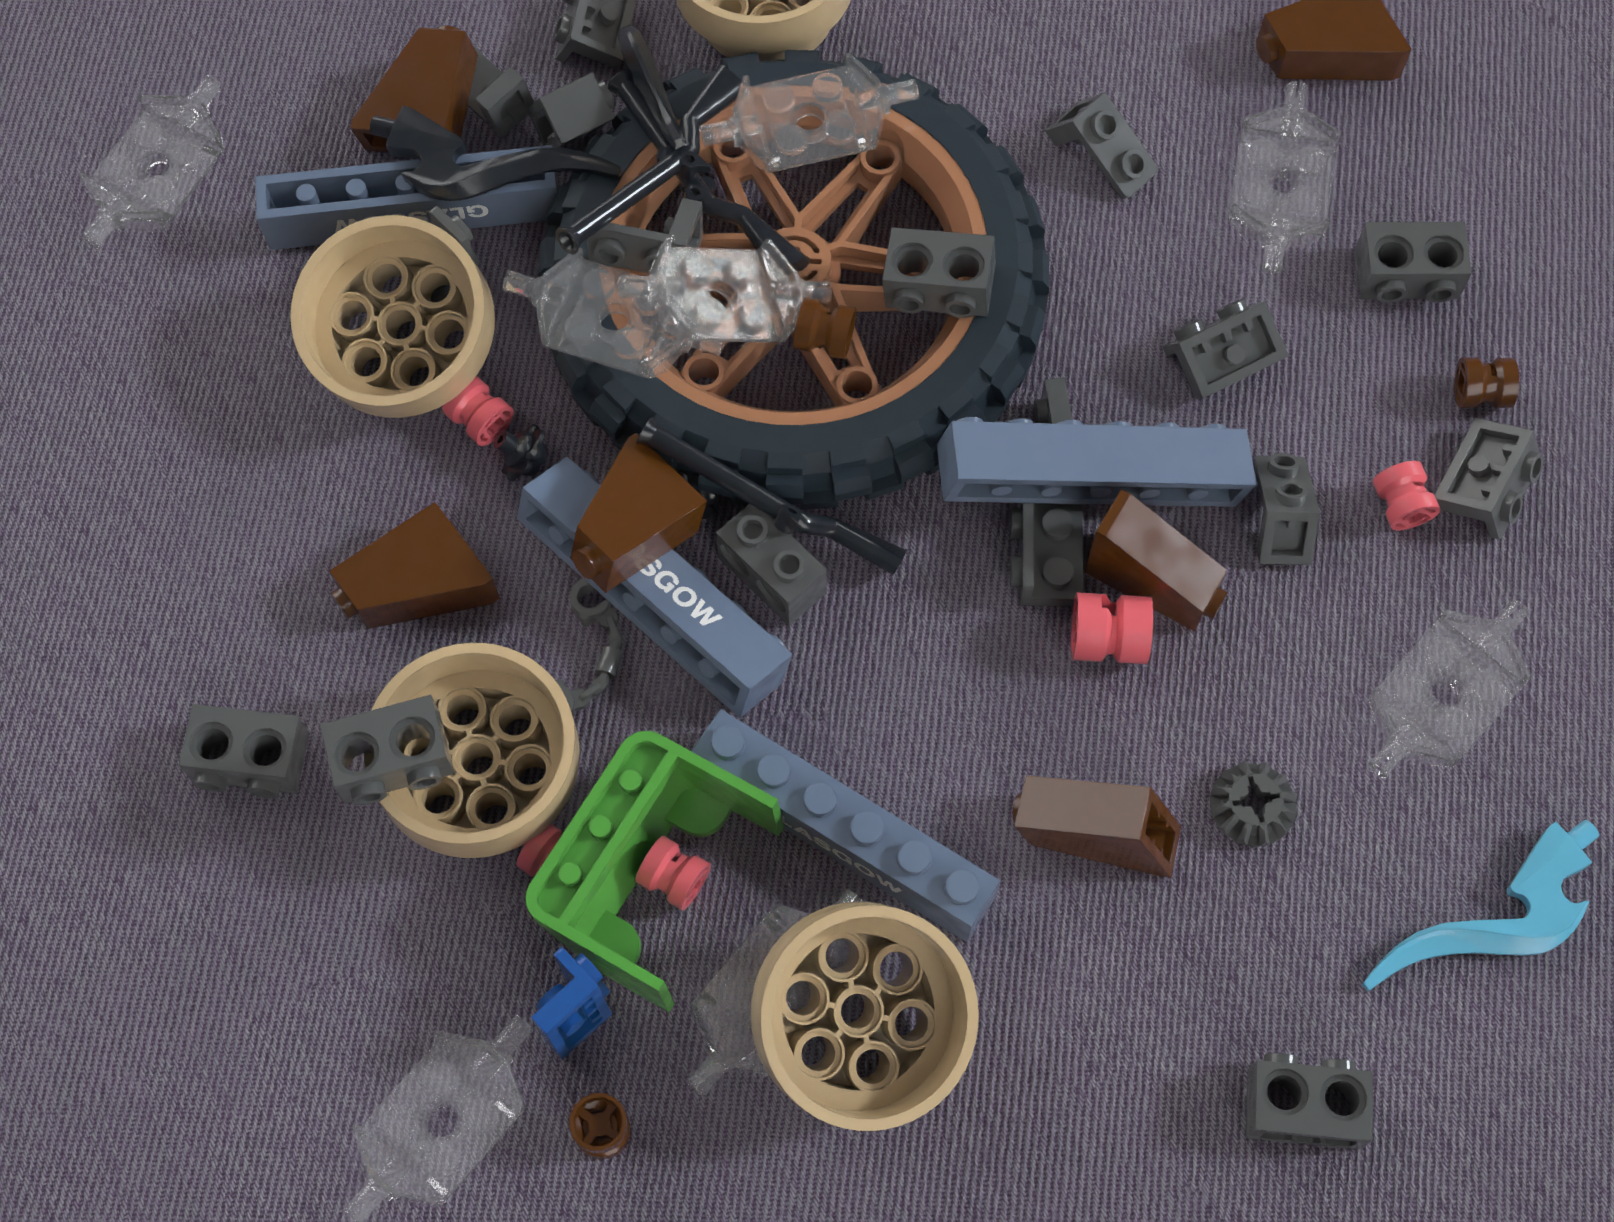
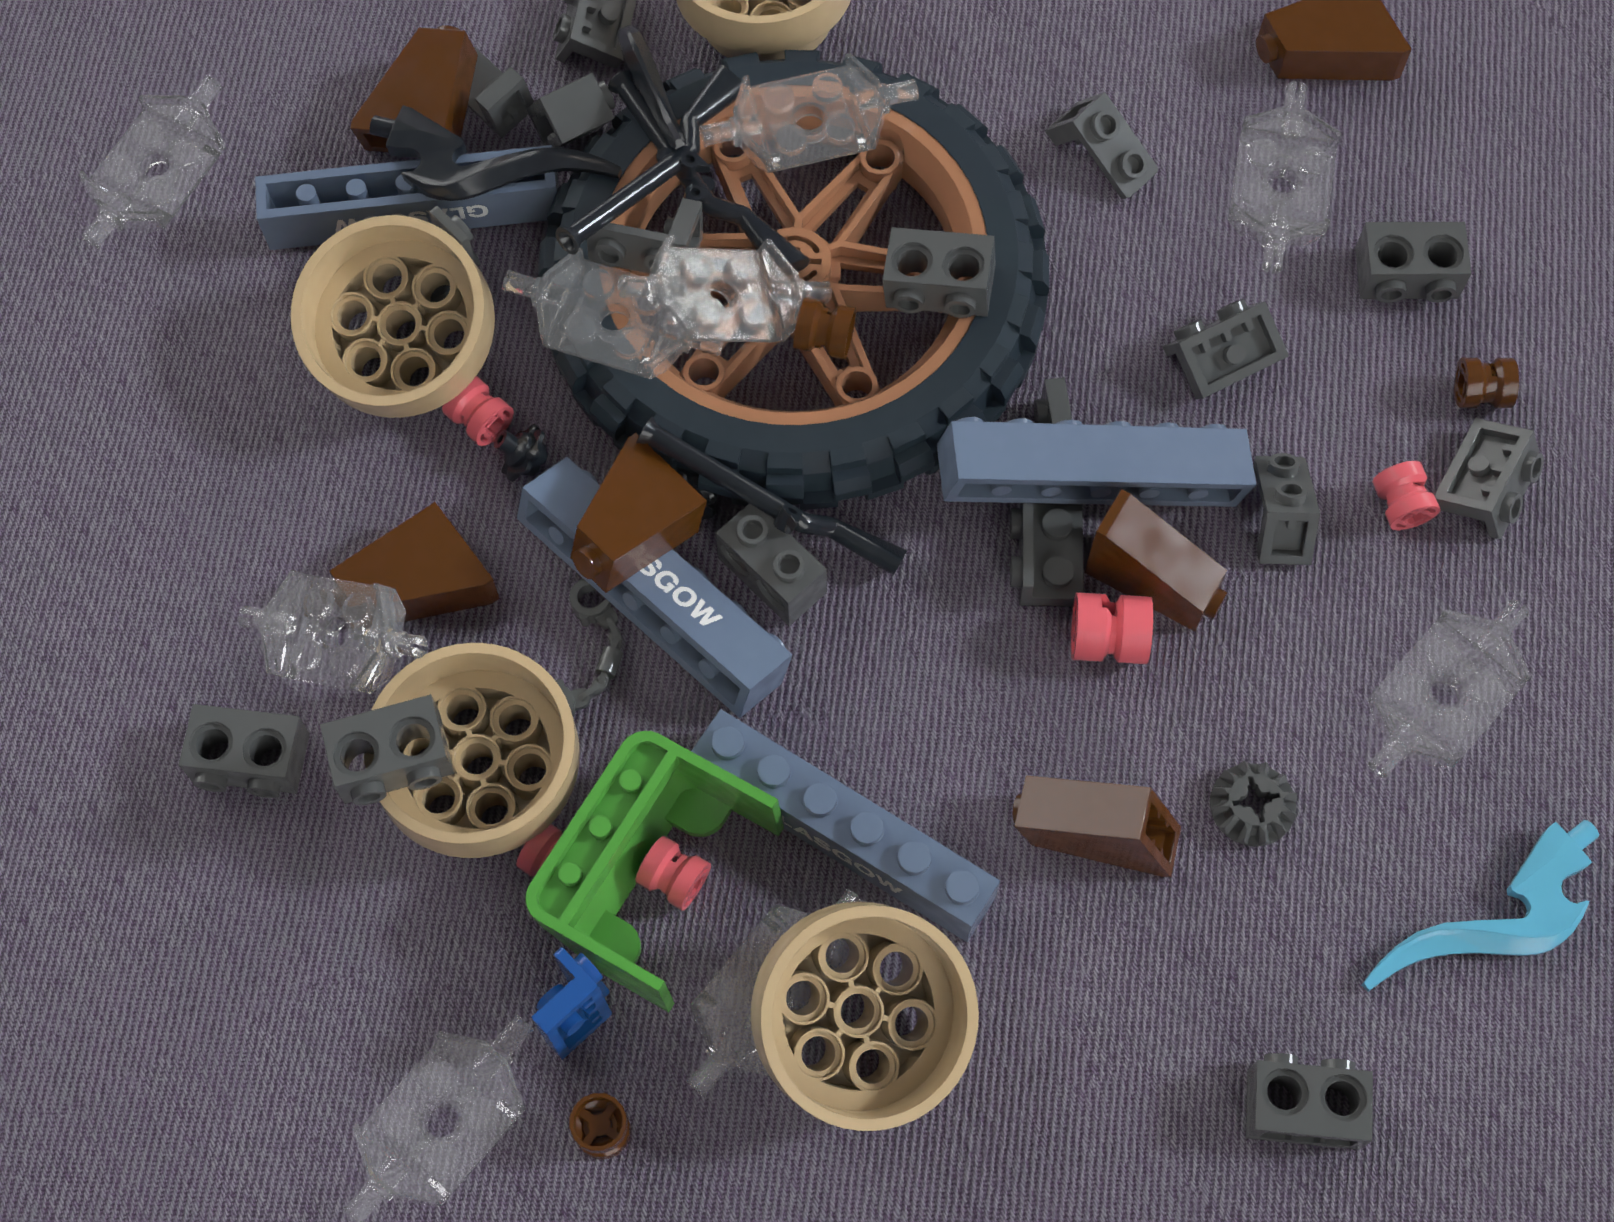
none -> clear plate [238,570,428,694]

